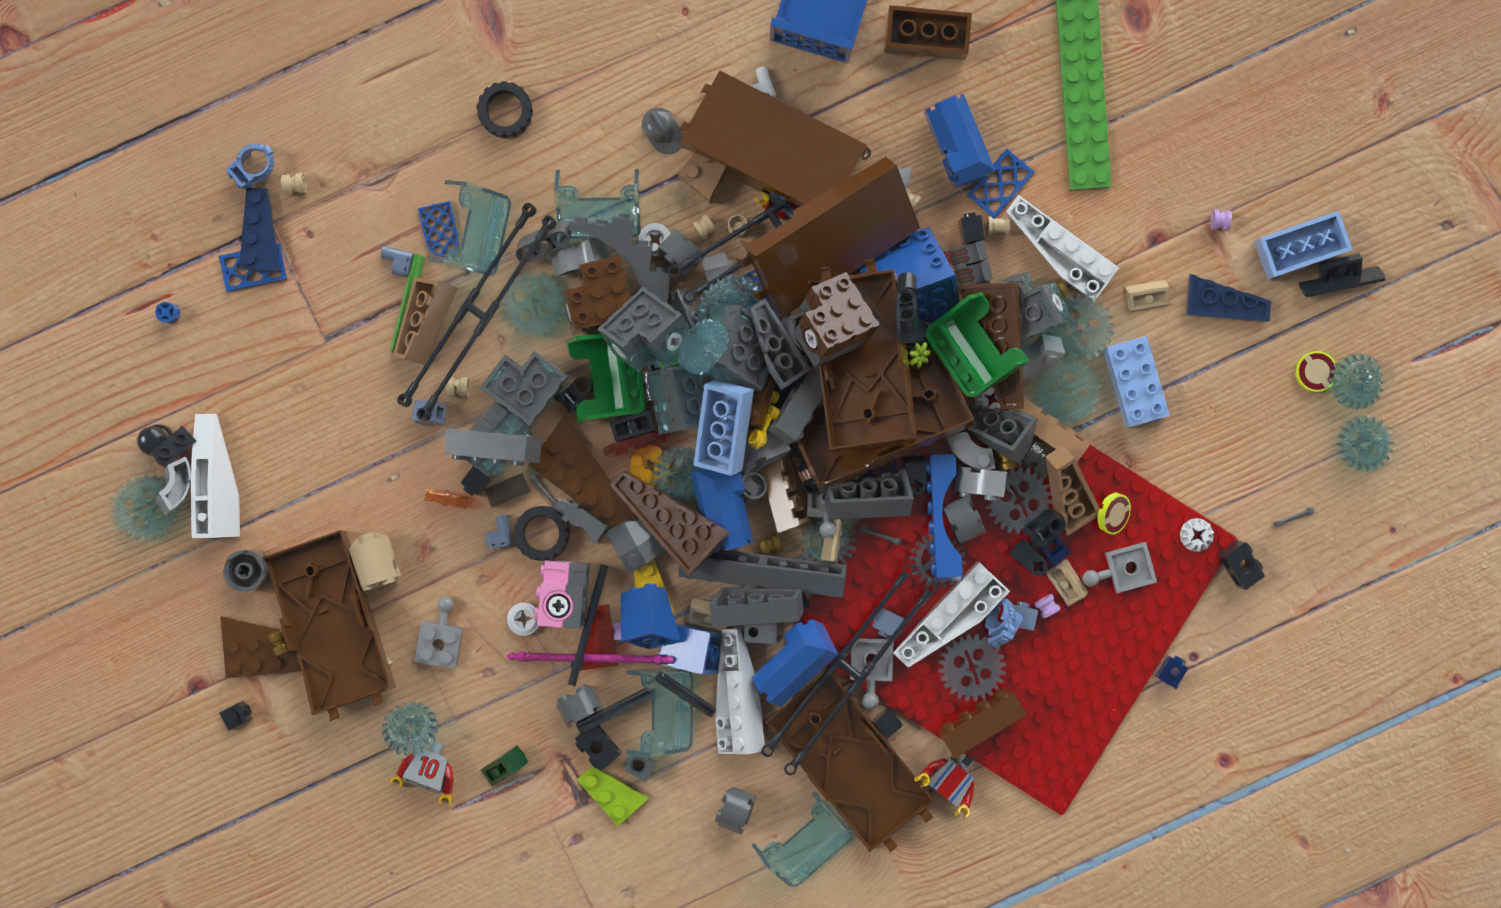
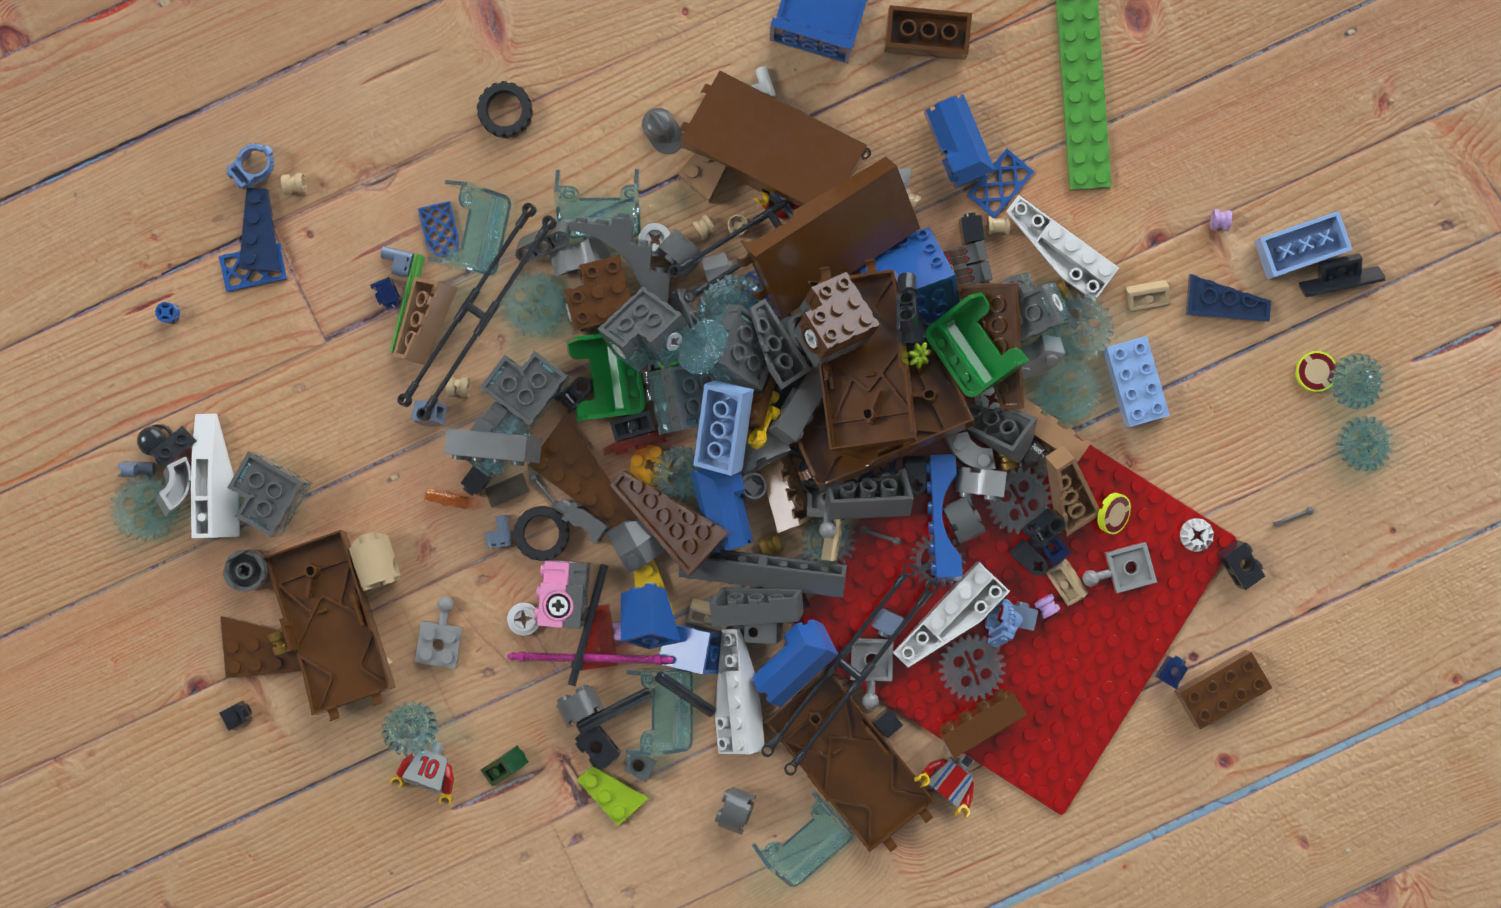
none -> sand blue piece [117,461,156,478]
none -> dark grey piece [227,451,312,537]
none -> clear blue brick [370,277,402,311]
none -> reddish brown brick [1174,650,1272,729]

